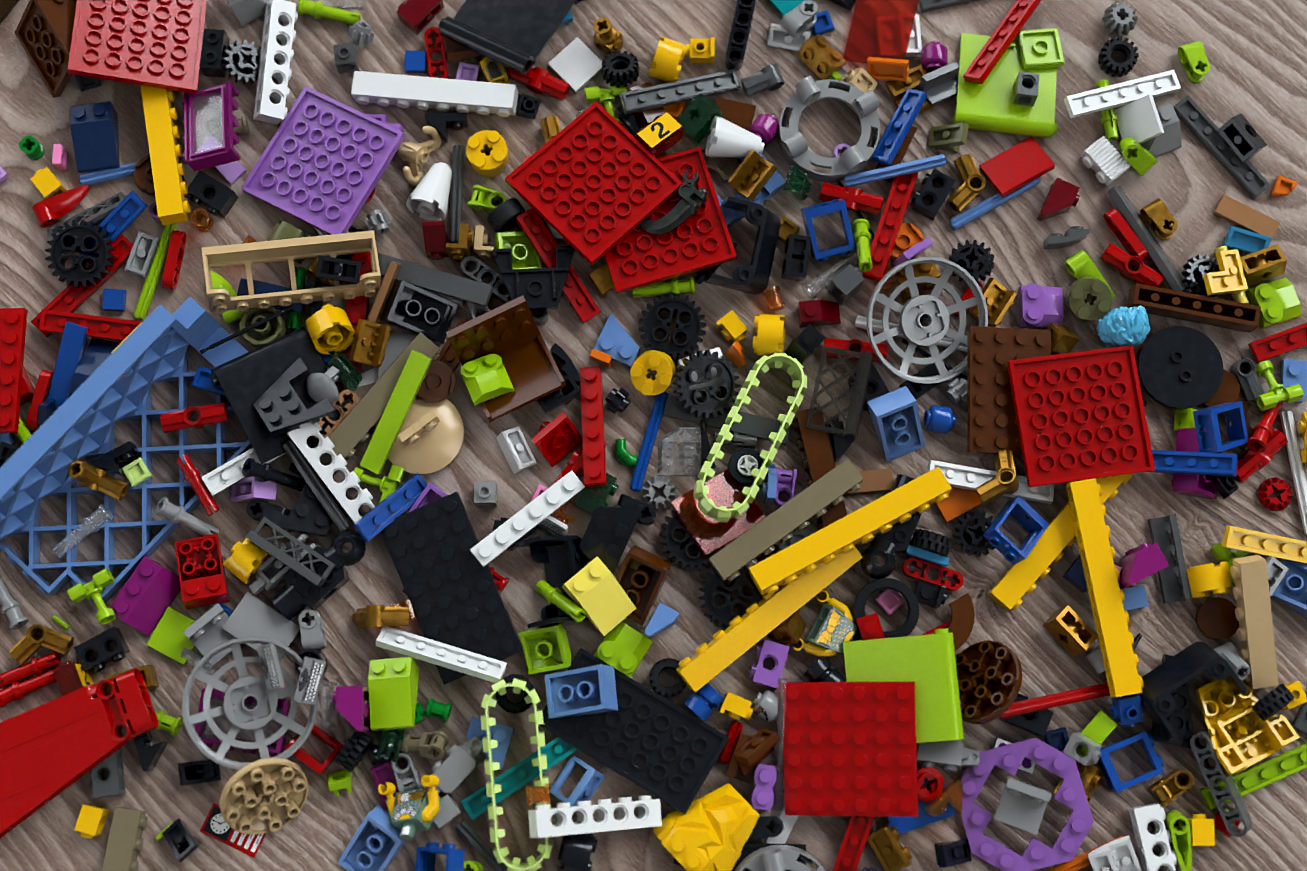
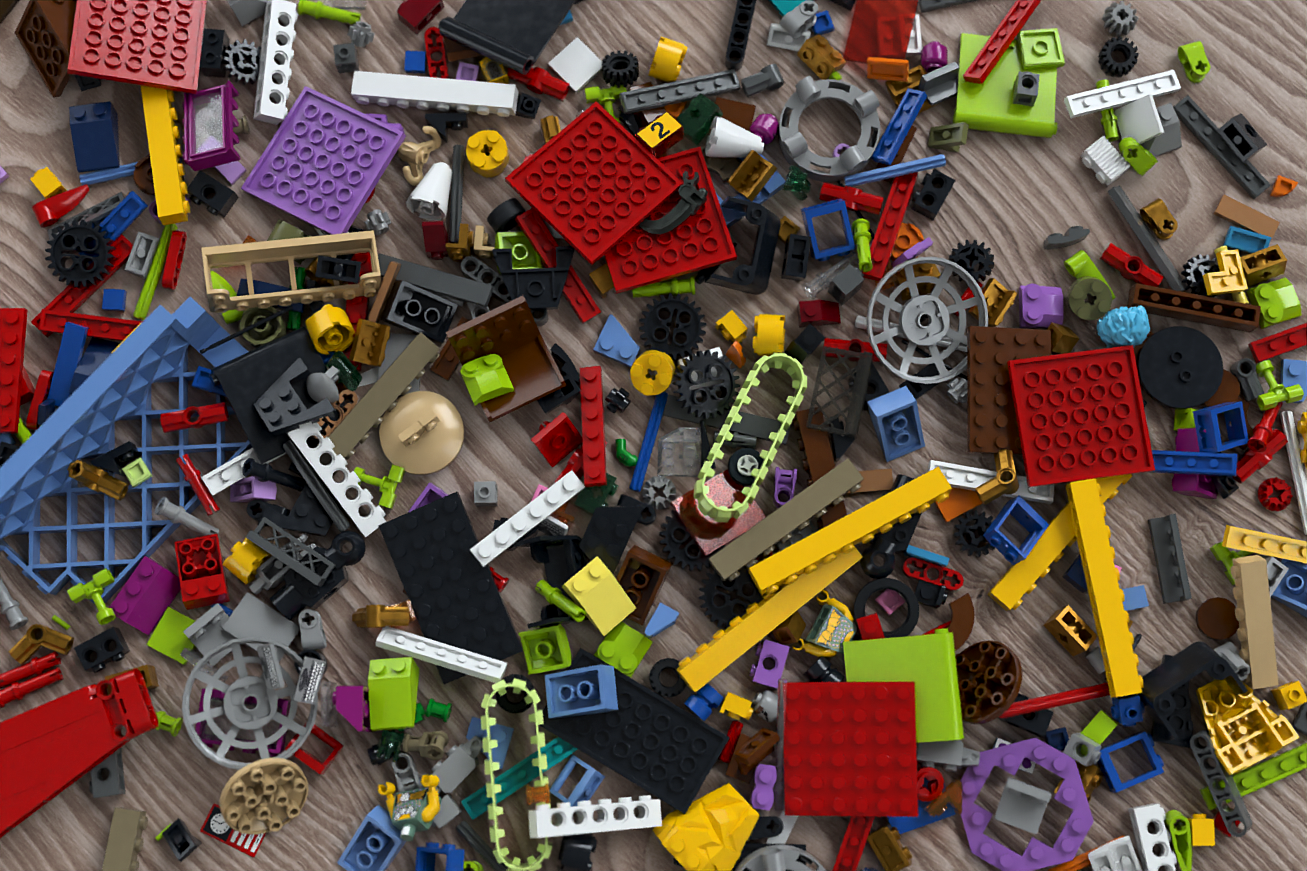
green bush [19,136,44,160] -> none
bright pink tile [52,144,68,170] -> none
clear pin [52,504,114,558] -> none
clear red brick [53,661,94,696] -> none
yellow brick [74,804,110,839] -> none
black slope [134,731,168,771] -> none
black slope [178,759,221,786] -> none
clear orange bush [190,208,214,232] -> none
lime tile [328,769,352,796] -> none
black tyre [335,730,373,772] -> none
blue tile [353,473,427,542] -> none
lime tile [360,350,433,474] -> none
magenta tile [370,761,399,810] -> none
reddish brown tile [417,360,456,403] -> none
lime piece [467,185,507,213] -> none
white slope [496,426,537,474] -> none
orange tile [590,349,612,368] -> none
pearl gold connector [594,17,624,54] -> none
yellow brick [686,37,715,64] -> none
medium blue wing [761,463,777,504] -> none
clear orange bush [762,286,786,312] -> none
tan bracket [843,67,878,93] -> none
black tyre [910,529,952,557] -> none
blue head [923,405,956,434] -> none
black slope [934,839,972,868] -> none
pearl gold piece [946,154,986,213] -> none
medium blue axle [949,177,1041,230] -> none
red tile [979,136,1055,198] -> none
dark red slope [1037,177,1080,221] -> none
red beam [1103,208,1148,260] -> none
magenta slope [1118,541,1169,589] -> none
pearl gold piece [1149,769,1194,807] -> none
yellow brick [1186,561,1233,598] -> none
black tyre [1252,684,1295,722] -> none

